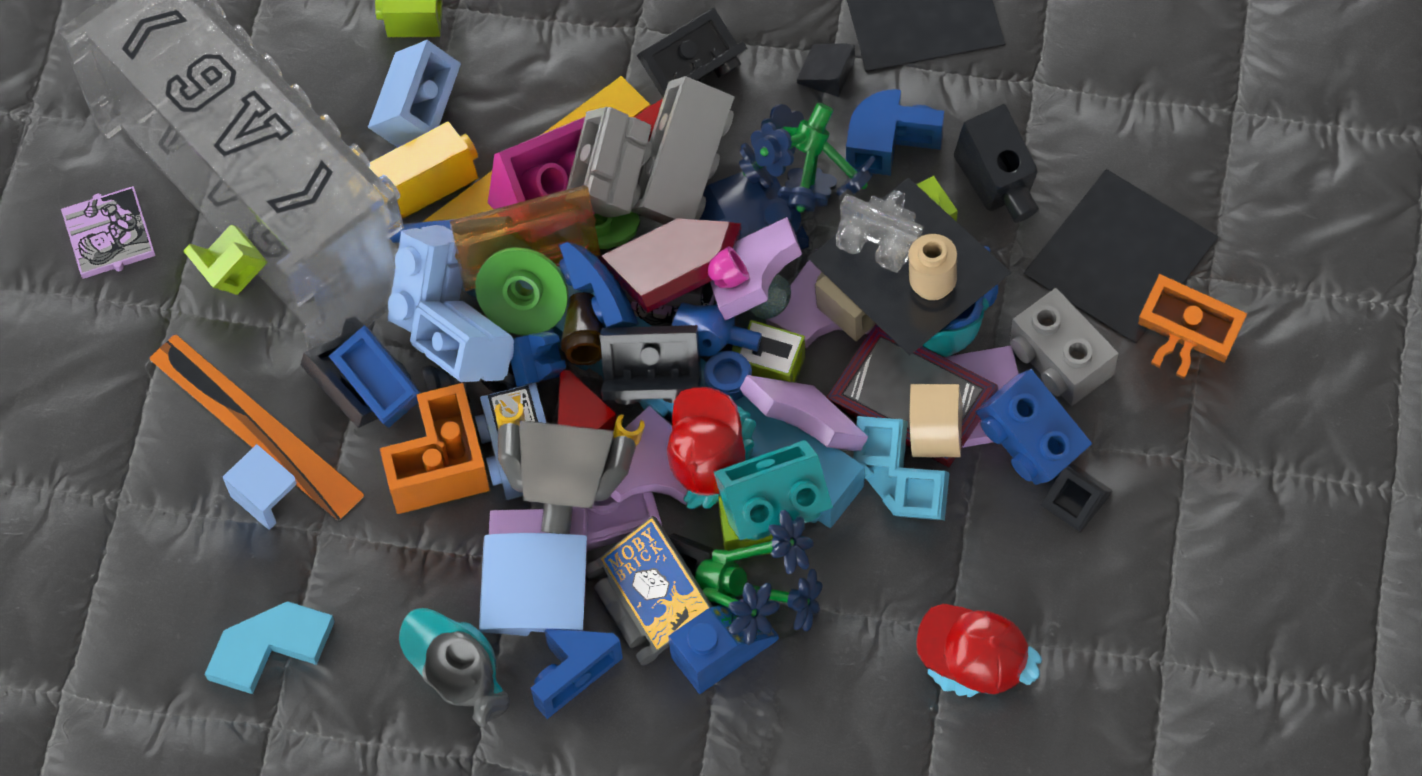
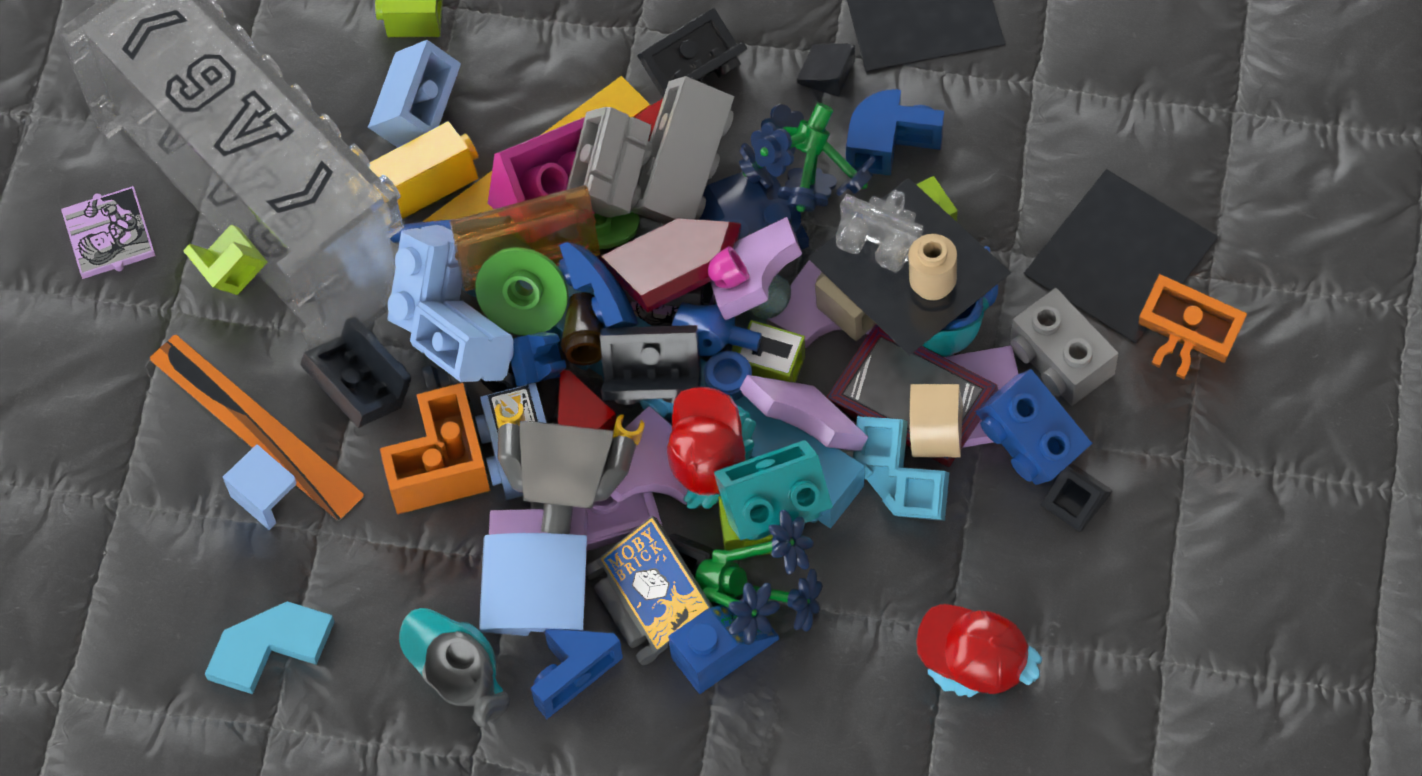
blue tile [329,325,421,428] -> none
black torso [953,104,1039,223] -> none

